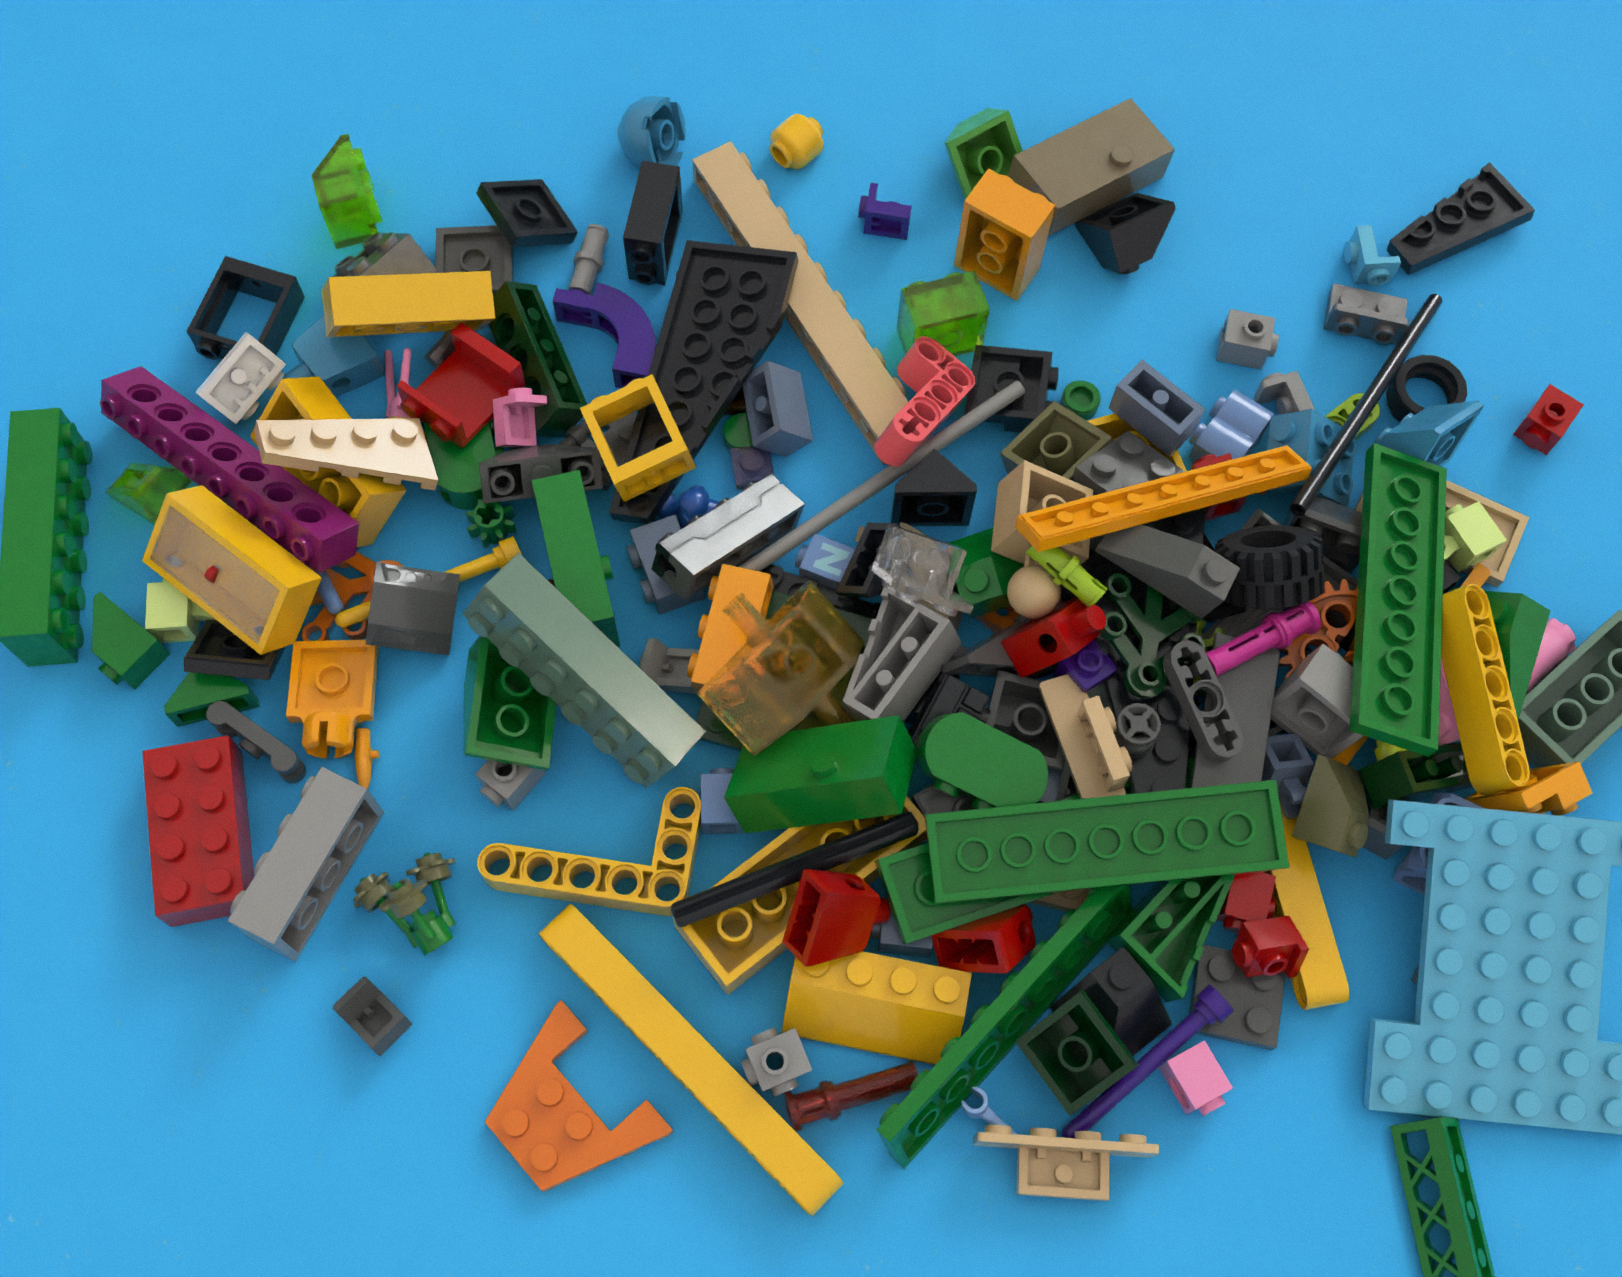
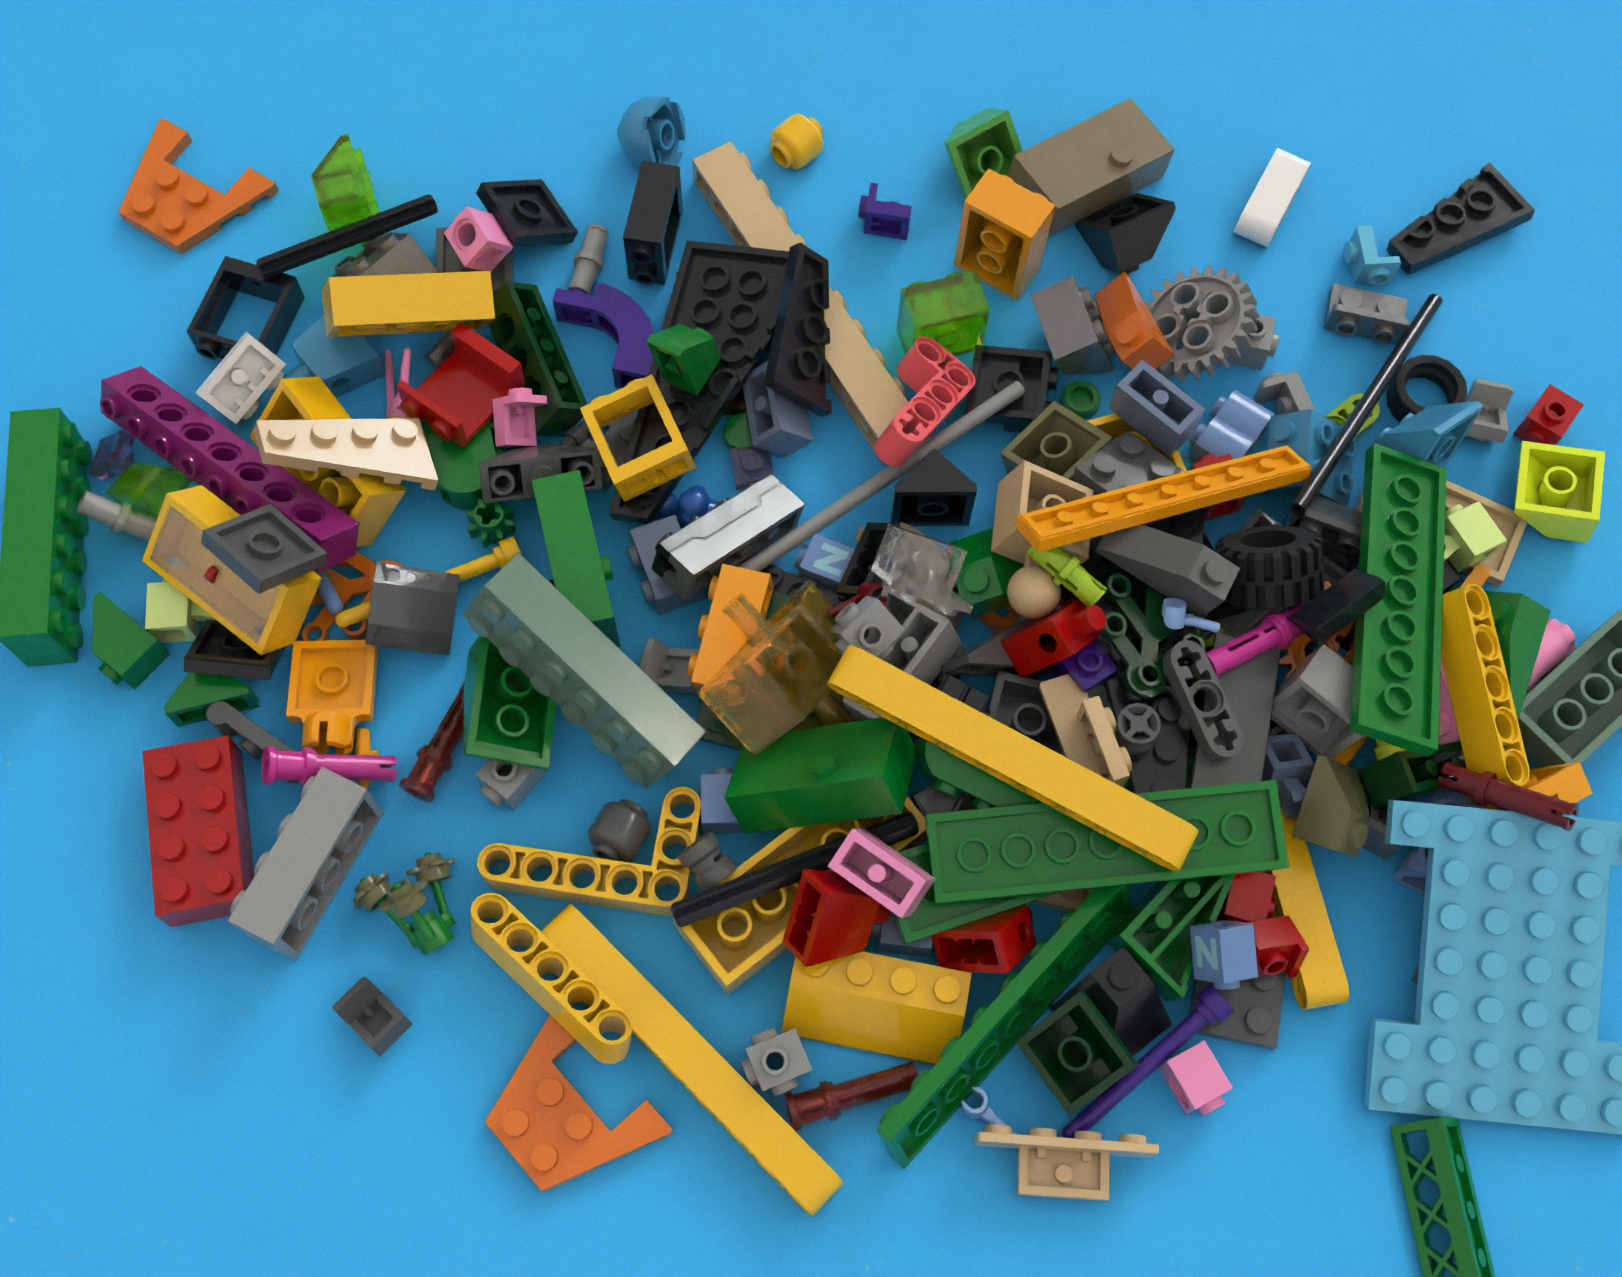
none -> light grey pin [76,491,156,542]
none -> plate [90,430,135,481]
none -> orange wing [118,118,279,254]
none -> dark grey plate [201,504,327,594]
none -> black axle [256,194,438,279]
none -> dark pink pin [261,746,397,785]
none -> clear red pin [398,680,465,803]
none -> bright pink brick [444,207,513,272]
none -> yellow beam [471,893,633,1064]
none -> dark grey head [587,799,651,862]
none -> green slope [646,324,721,396]
none -> dark grey wheel [677,831,737,892]
none -> black wing [764,242,832,417]
none -> dark red hand [827,582,888,619]
none -> yellow beam [827,645,1199,872]
none -> bright pink brick [828,828,936,918]
none -> light grey brick [830,596,906,660]
none -> flat silver slope [1030,276,1116,375]
none -> orange slope [1095,271,1175,369]
none -> light grey gear [1144,265,1260,382]
none -> light blue hand [1161,597,1220,633]
none -> medium blue brick [1190,920,1258,990]
none -> white beam [1233,148,1311,248]
none -> black slope [1289,569,1385,646]
none -> dark red pin [1438,762,1579,831]
none -> light grey bracket [1465,379,1513,444]
none -> neon yellow slope [1514,441,1605,543]

